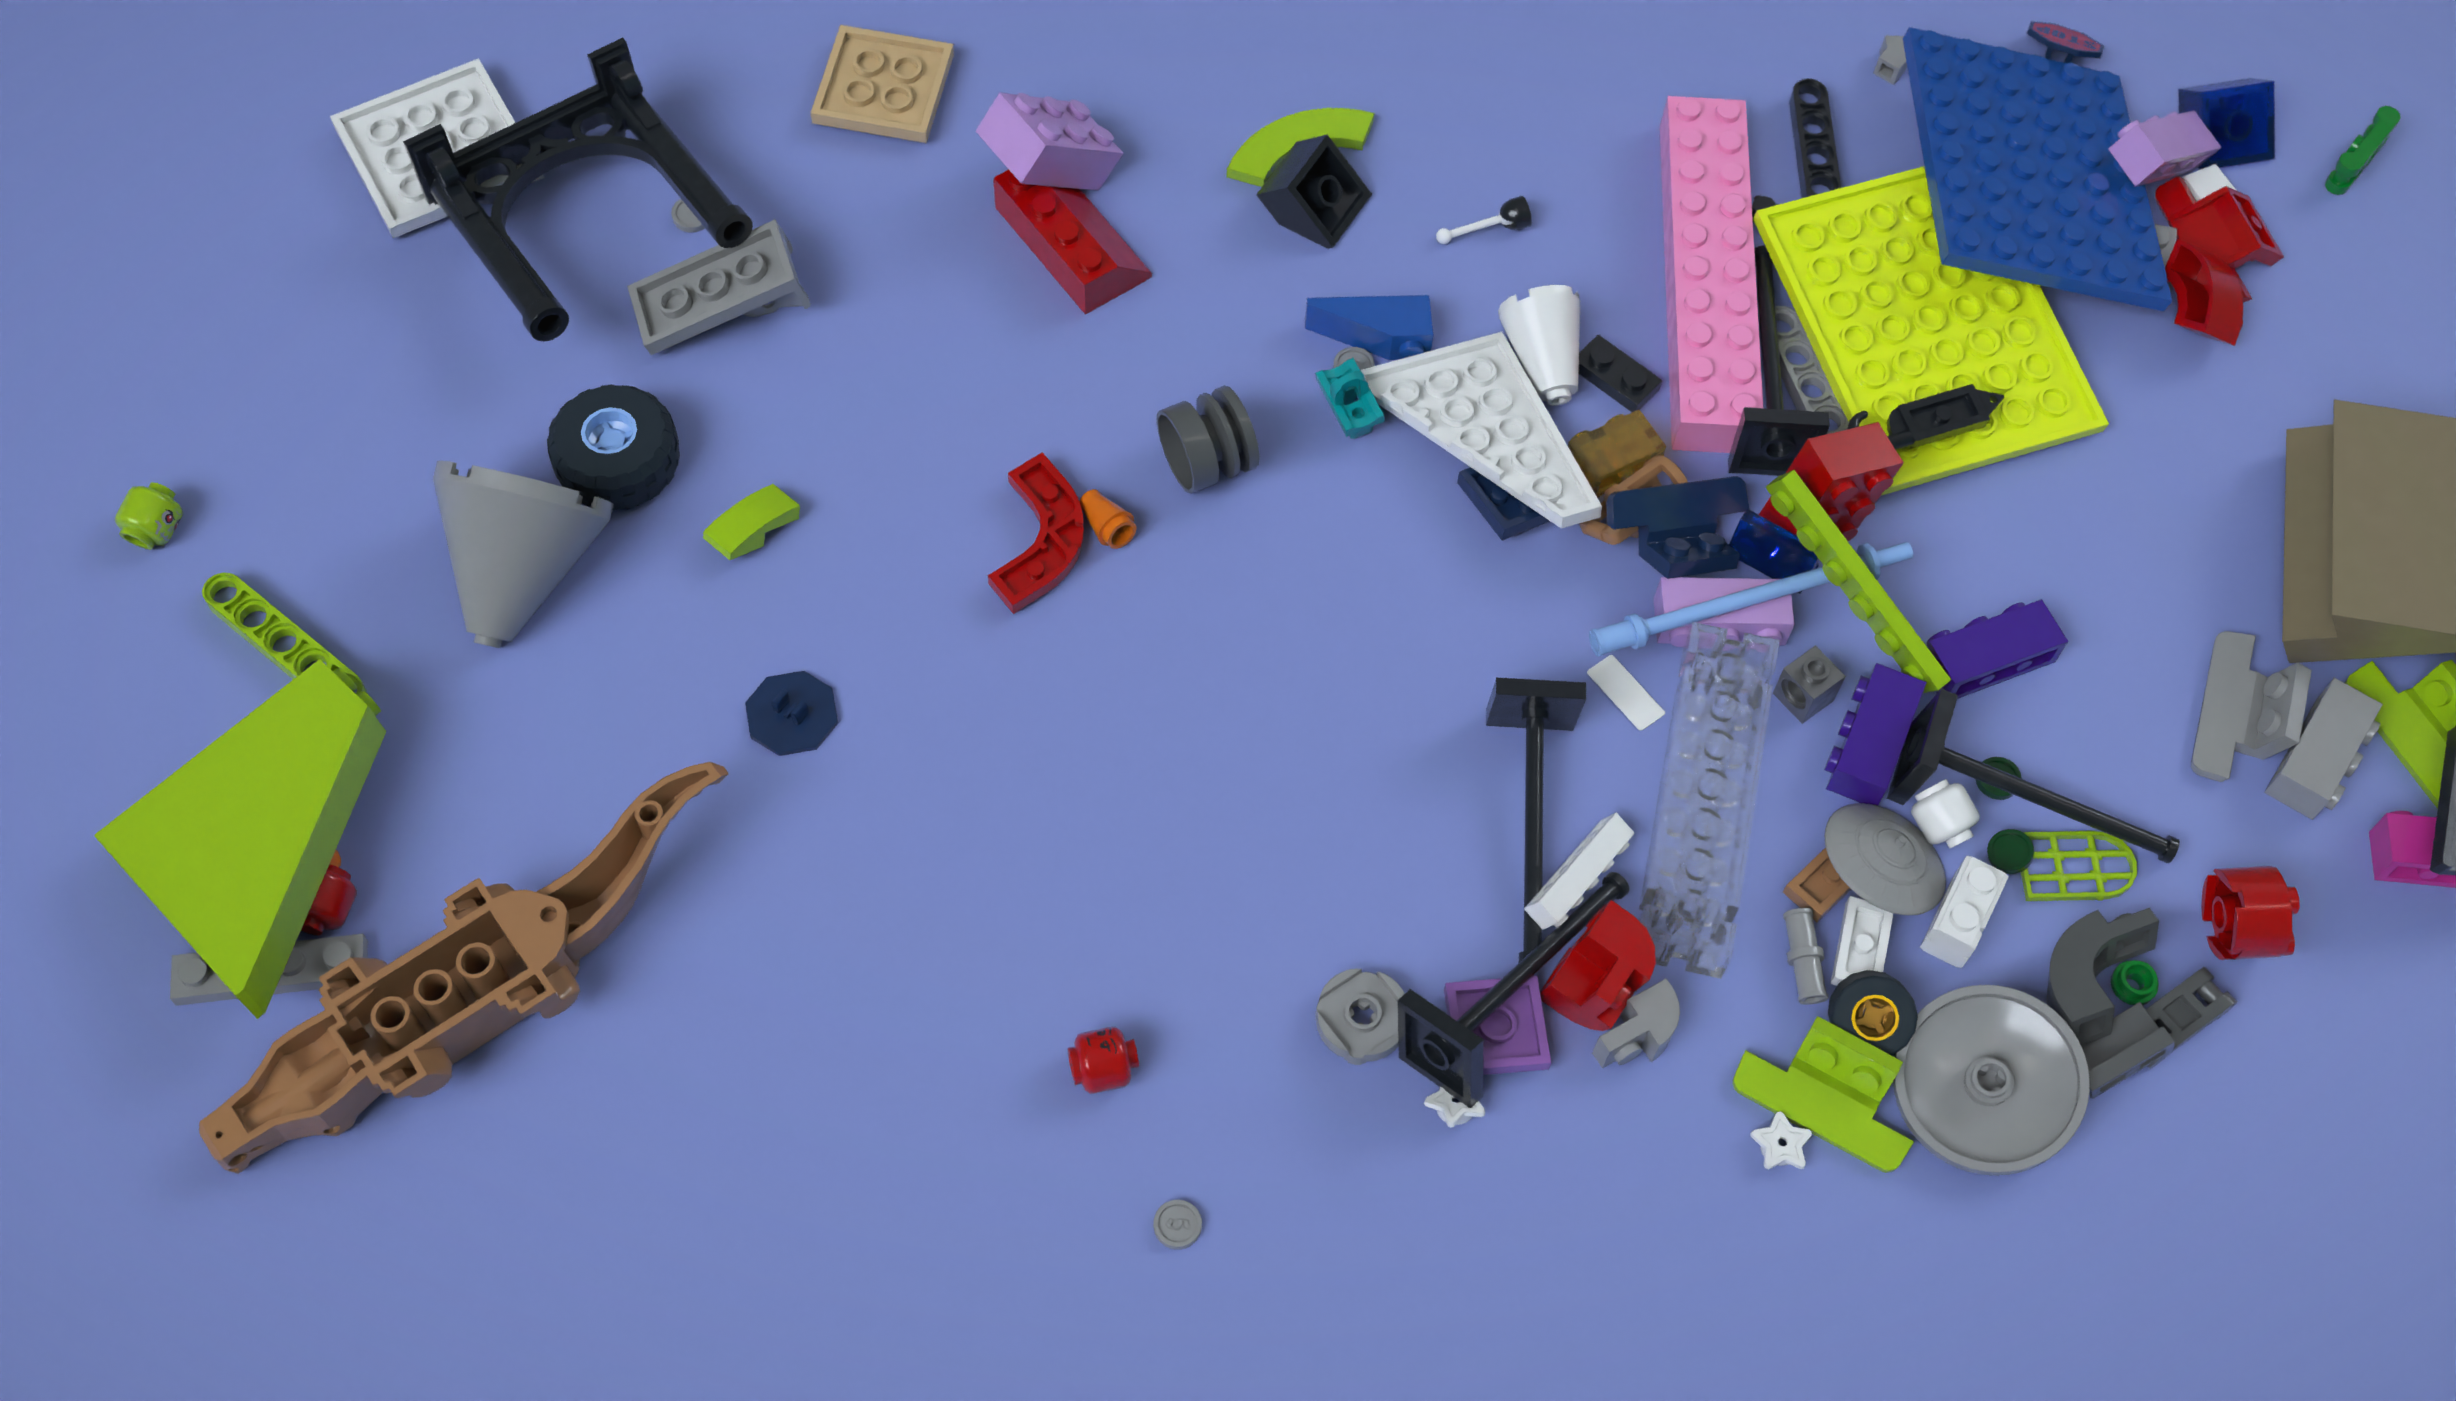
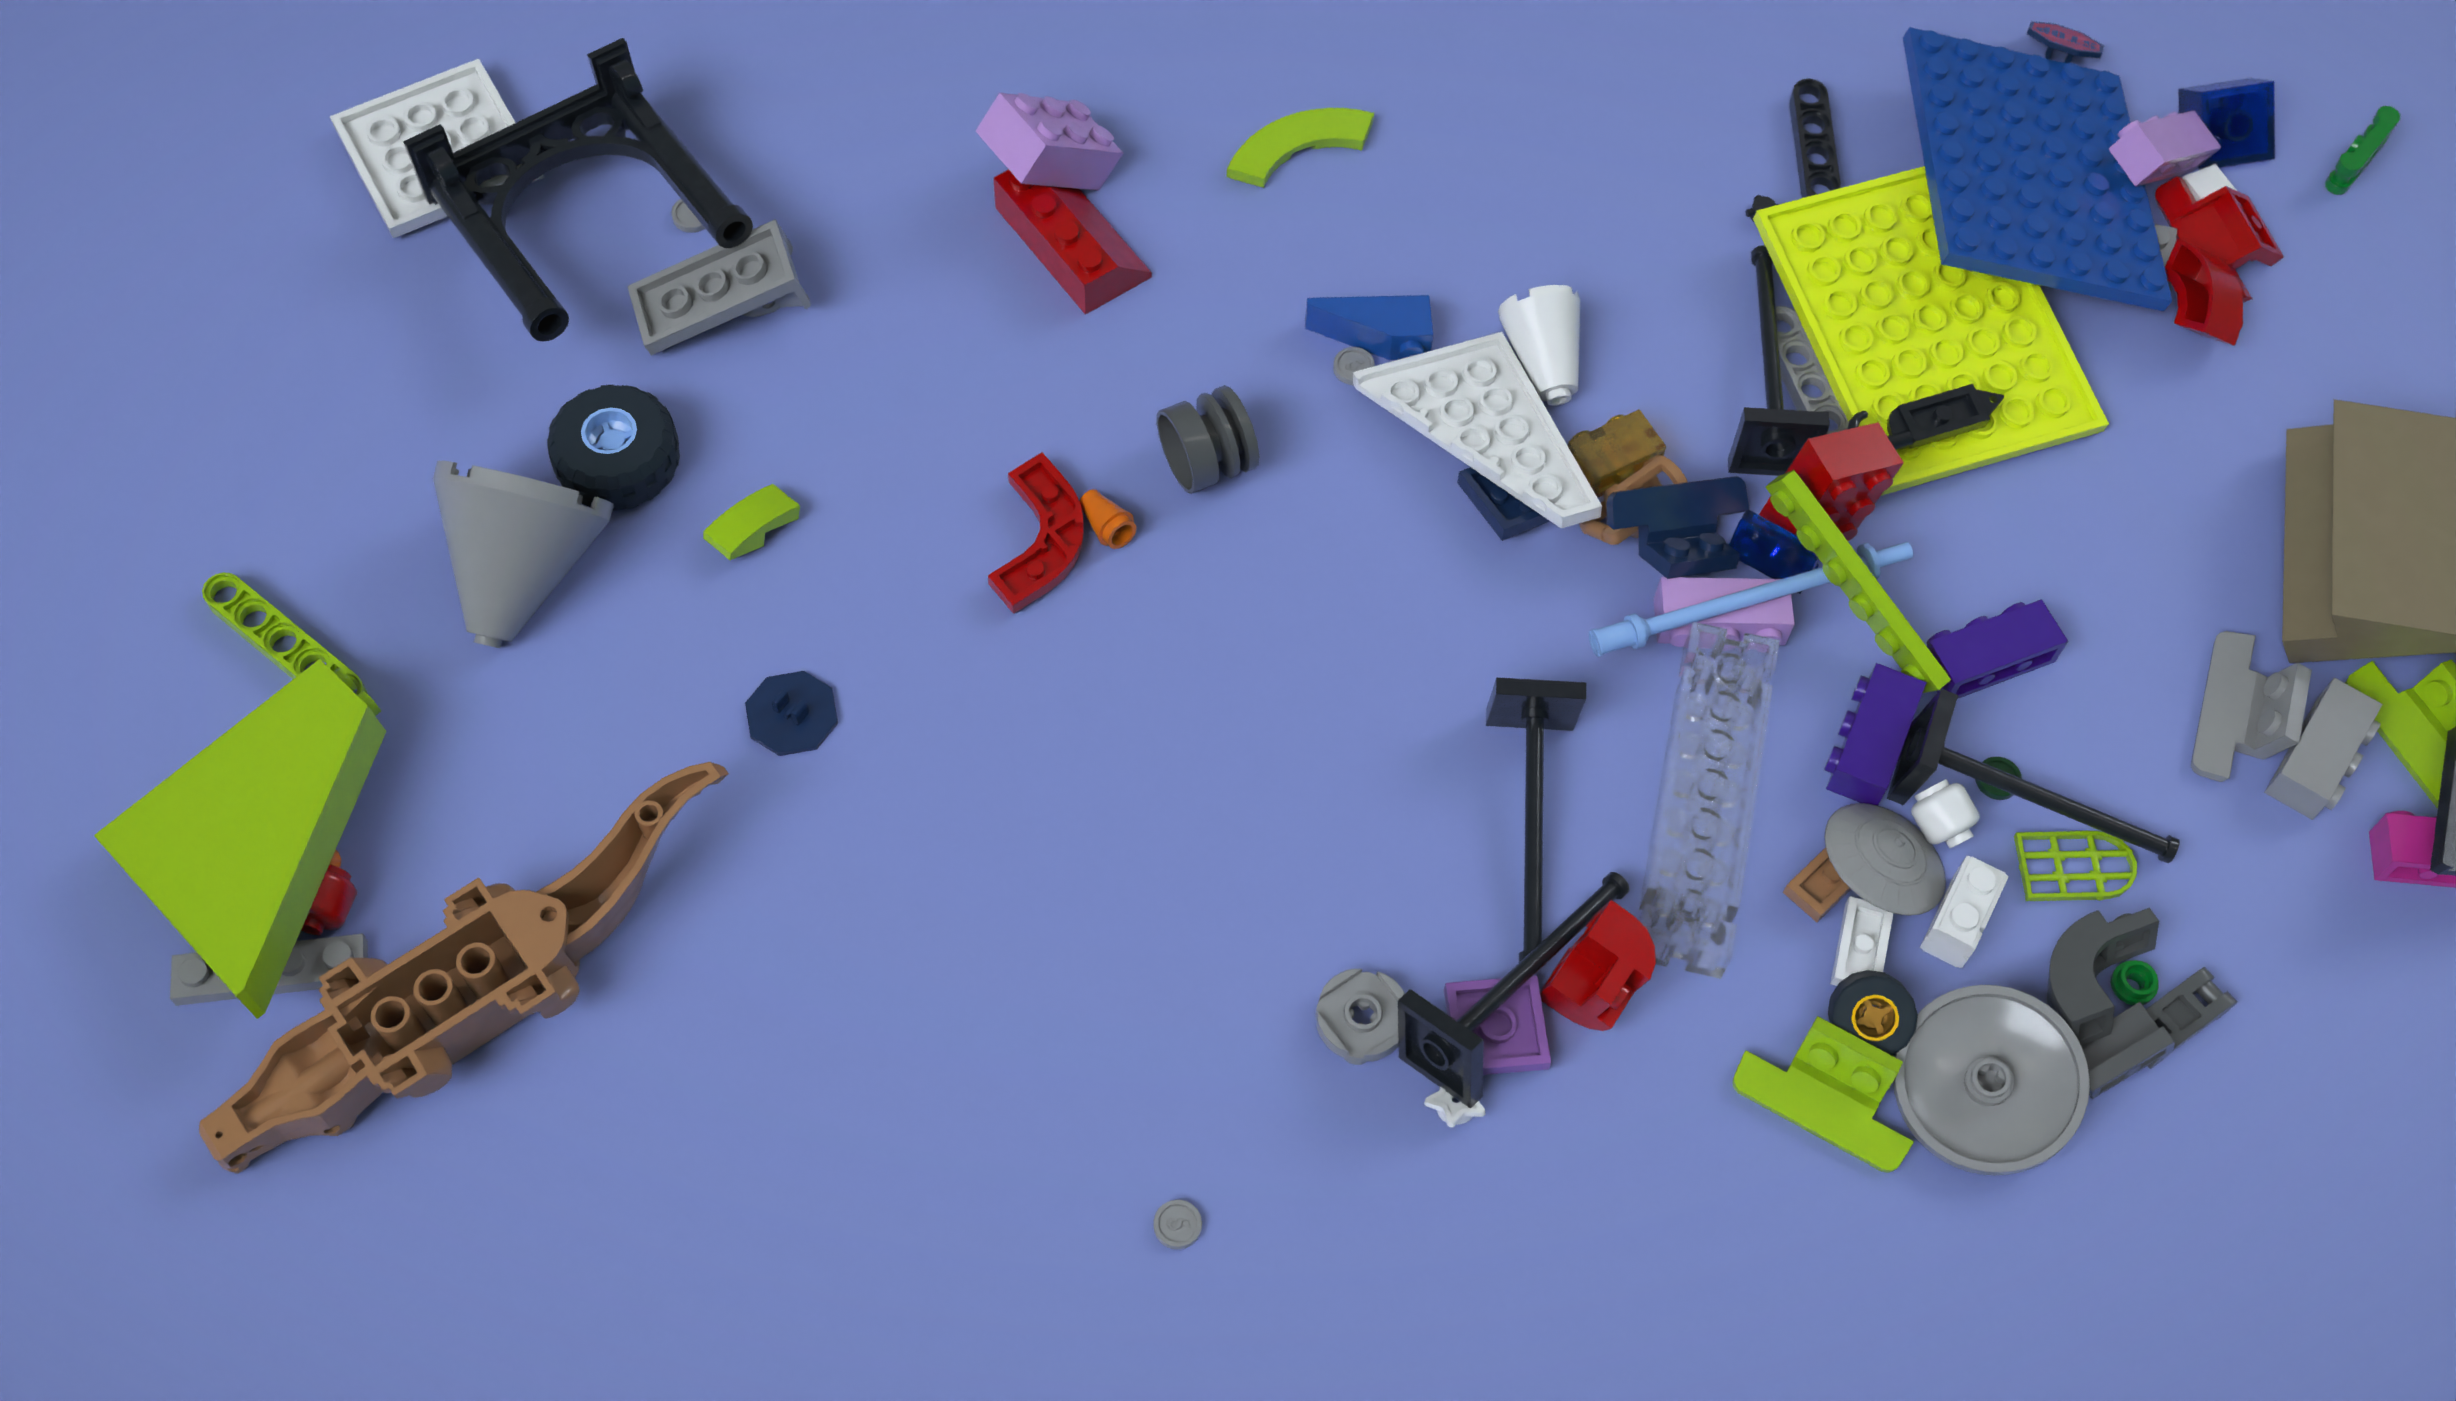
lime head [114,482,183,550] -> none
tan plate [810,25,954,143] -> none
red head [1067,1027,1139,1094] -> none
black slope [1256,134,1372,249] -> none
teal hips [1315,358,1384,439] -> none
hinge [1436,195,1532,244] -> none
white piece [1524,812,1635,930] -> none
black plate [1579,334,1662,414] -> none
white sticker [1587,655,1665,731] -> none
light grey brick [1592,978,1680,1068] -> none
bright pink brick [1660,96,1763,453] -> none
white plate [1750,1111,1812,1169] -> none
flat silver brick [1773,645,1846,724] -> none
light grey pin [1783,908,1829,1005] -> none
light grey piece [1873,36,1907,85] -> none
dark green piece [1987,829,2034,874] -> none
red brick [2201,866,2300,960] -> none

